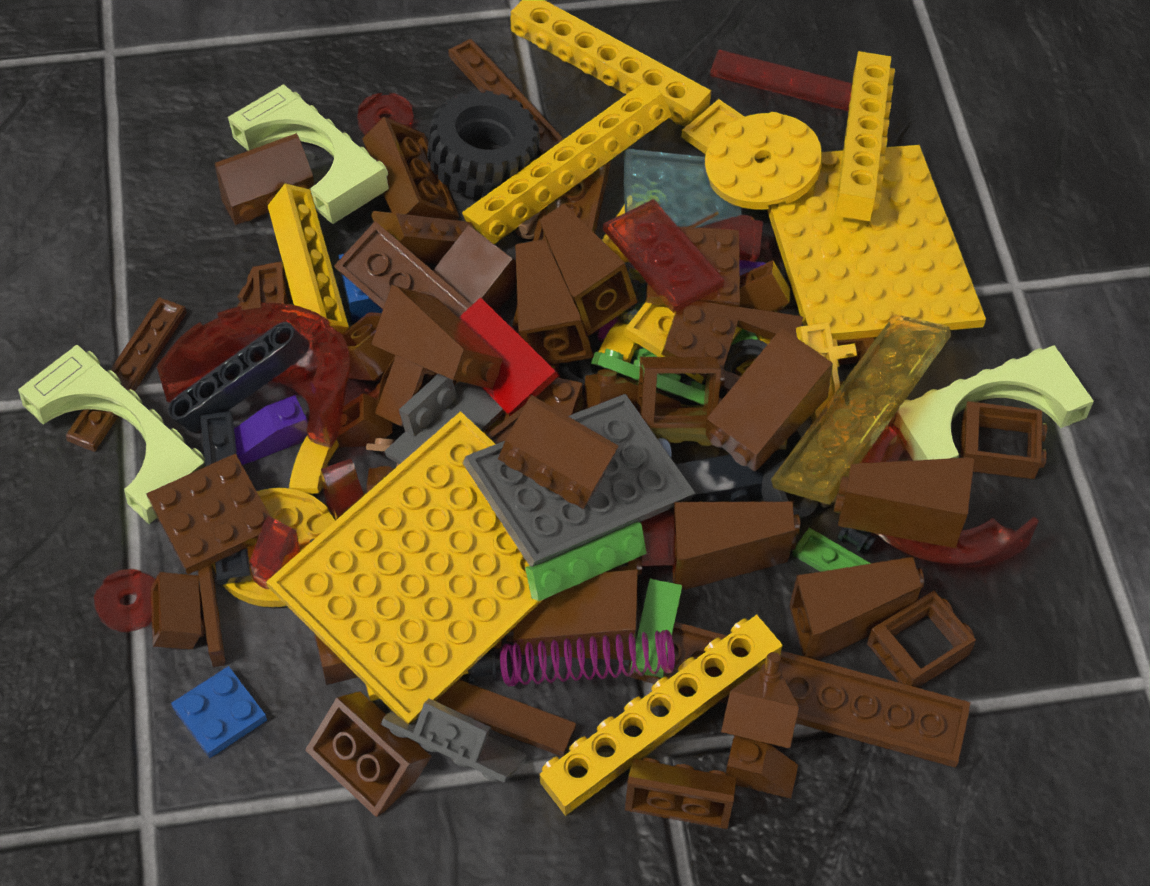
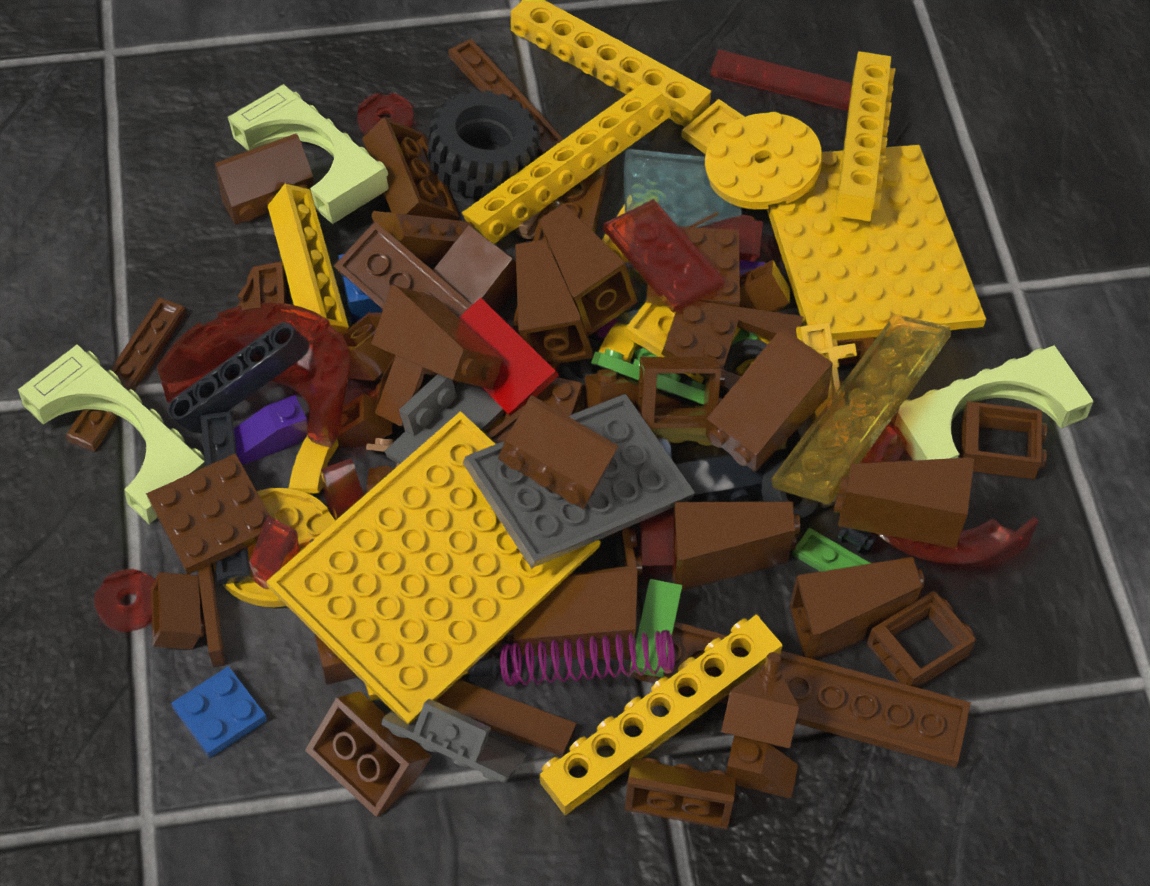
bright green plate [525,522,647,601] -> none

